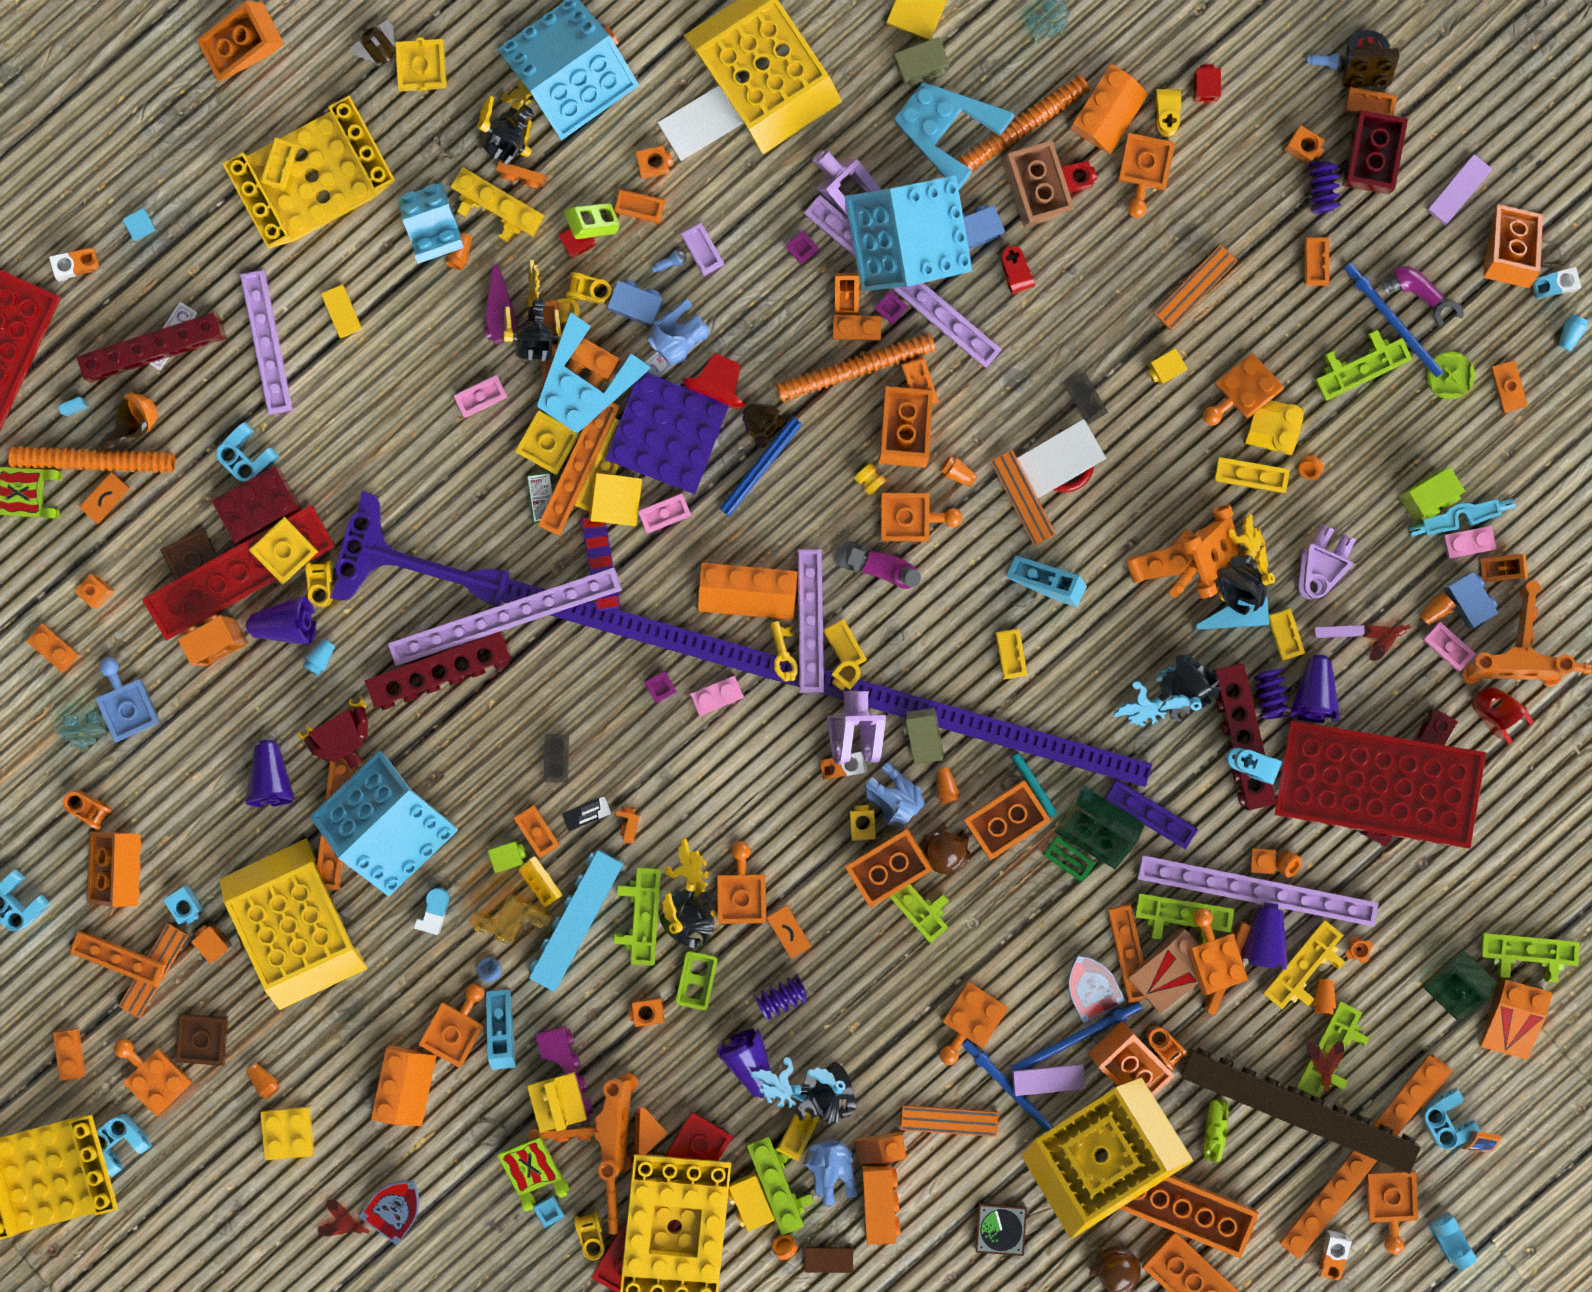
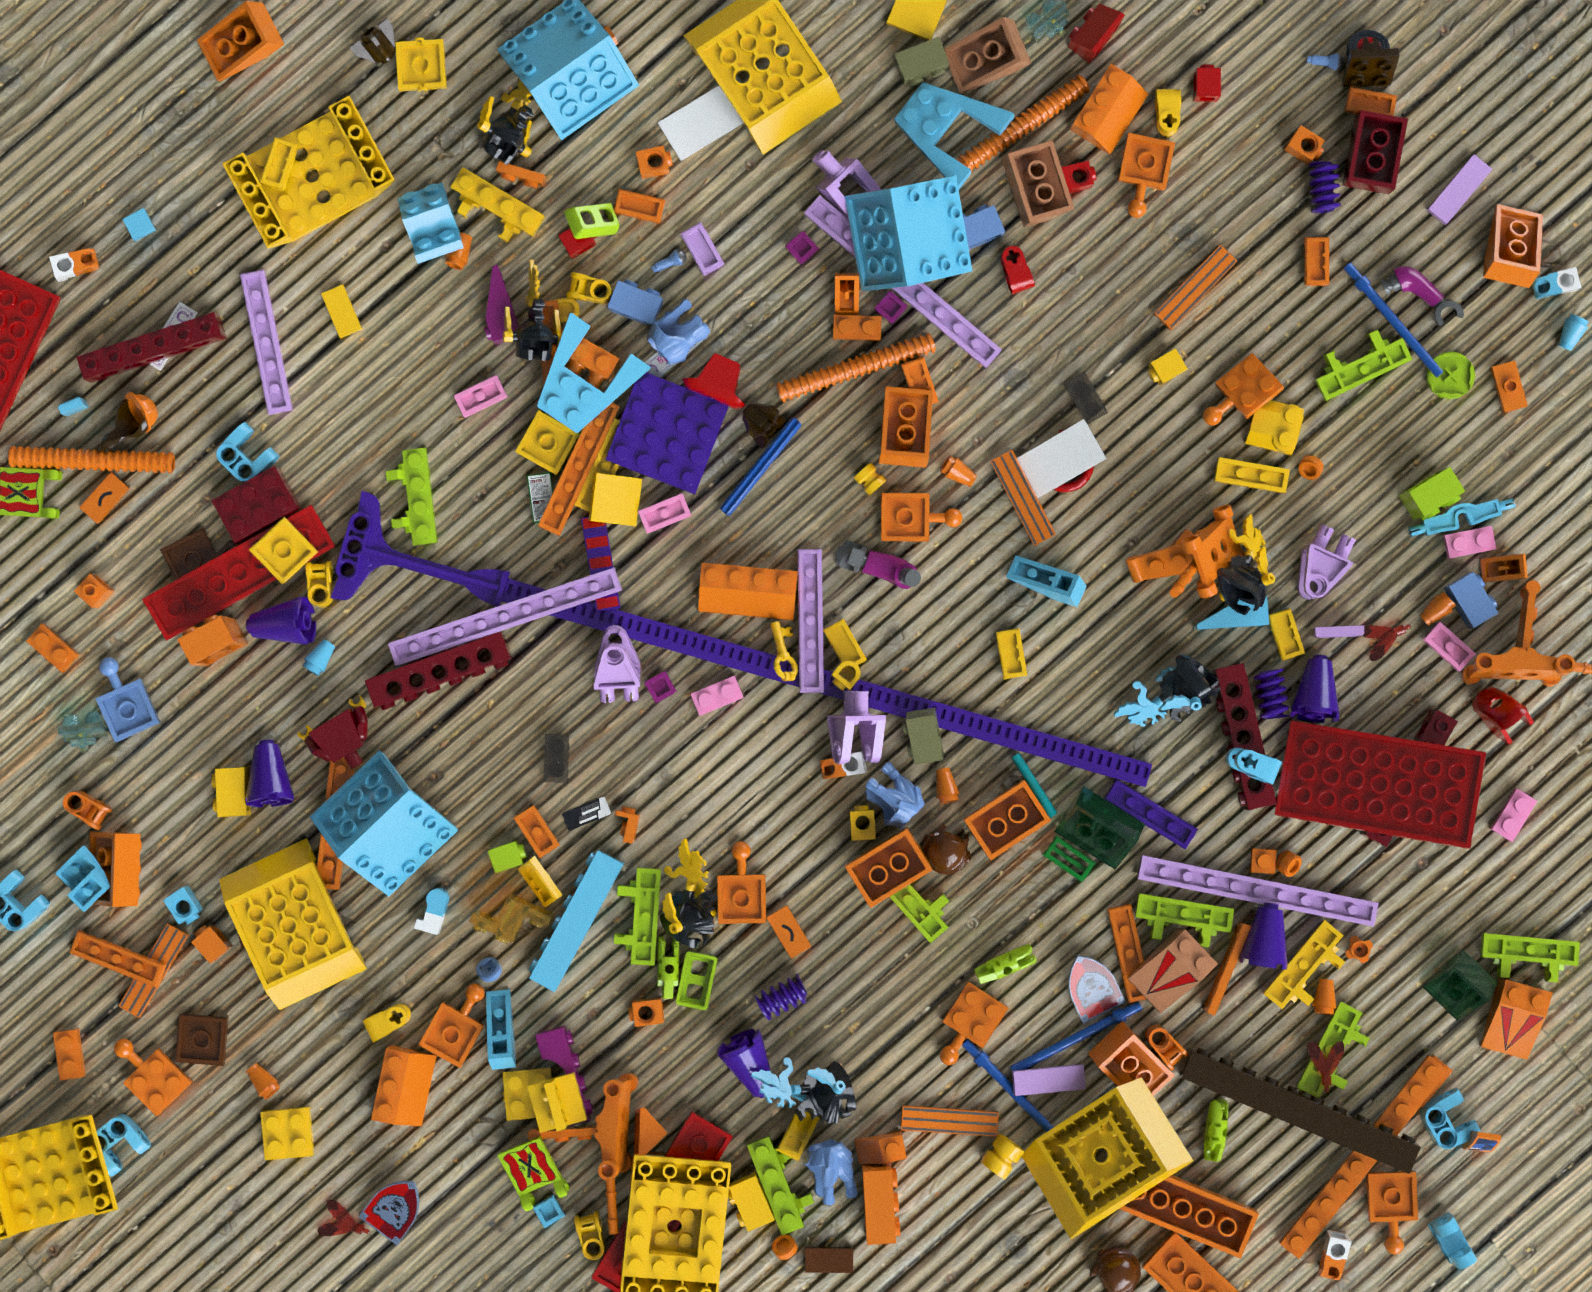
tile [975,1203,1027,1256] -> none
orange plate [1188,908,1248,995] -> none
none -> medium azure slope [55,845,110,912]
none -> yellow brick [212,767,251,817]
none -> yellow piece [362,1004,411,1042]
none -> lime hinge [386,448,438,546]
none -> yellow plate [502,1067,552,1121]
none -> lavender piece [594,625,641,703]
none -> lime hinge [657,937,679,999]
none -> nougat slope [944,17,1031,94]
none -> lime hinge [974,944,1037,984]
none -> yellow wheel [980,1133,1025,1179]
none -> red slope [1068,3,1125,64]
none -> bright pink plate [1490,788,1537,842]

